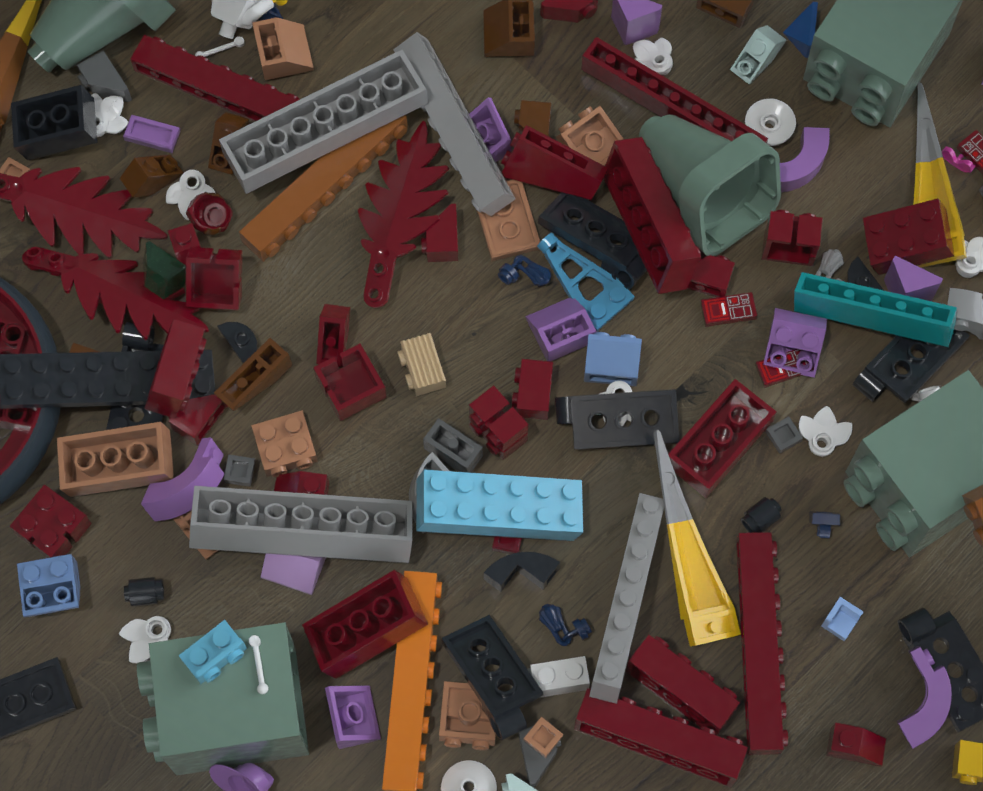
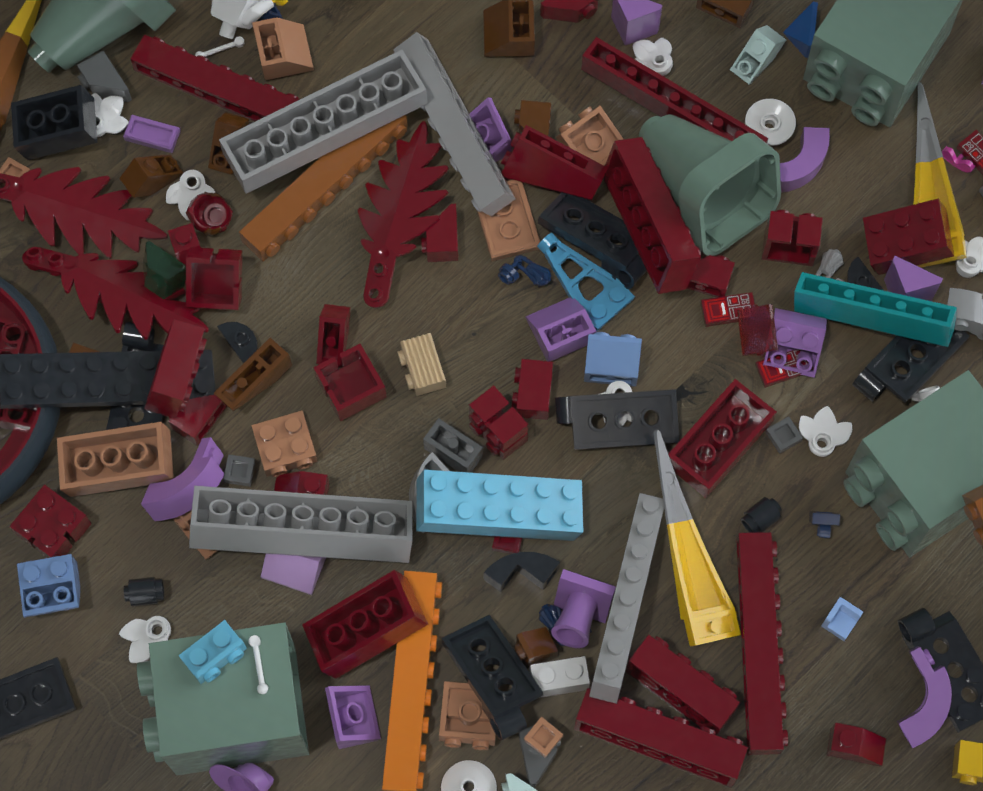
none -> reddish brown slope [514,627,558,669]
none -> medium lavender plant [551,569,616,648]
none -> clear red piece [737,304,778,356]

